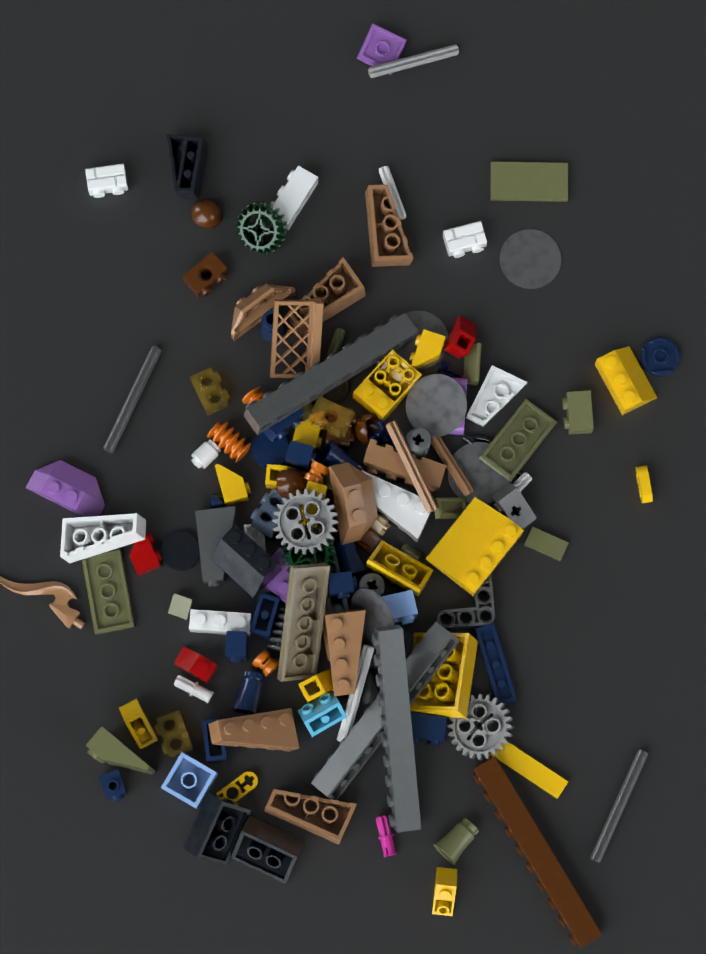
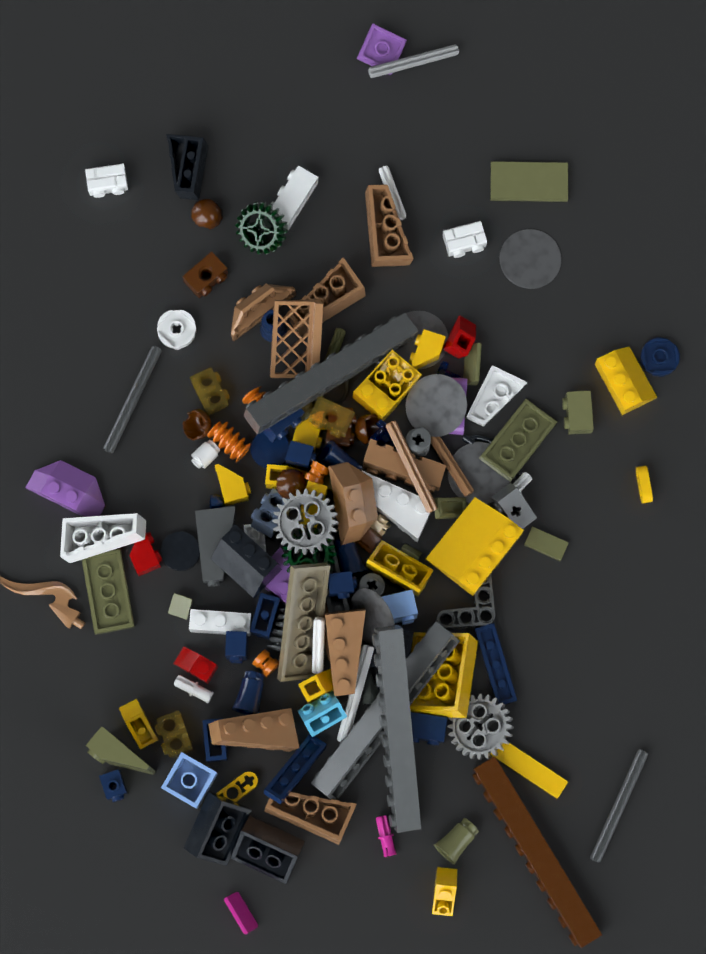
none -> white plate [157,310,197,350]
none -> reddish brown hair [183,409,212,440]
none -> dark pink slope [224,892,258,935]
none -> dark blue plate [264,734,327,805]
none -> white axle [312,617,325,674]

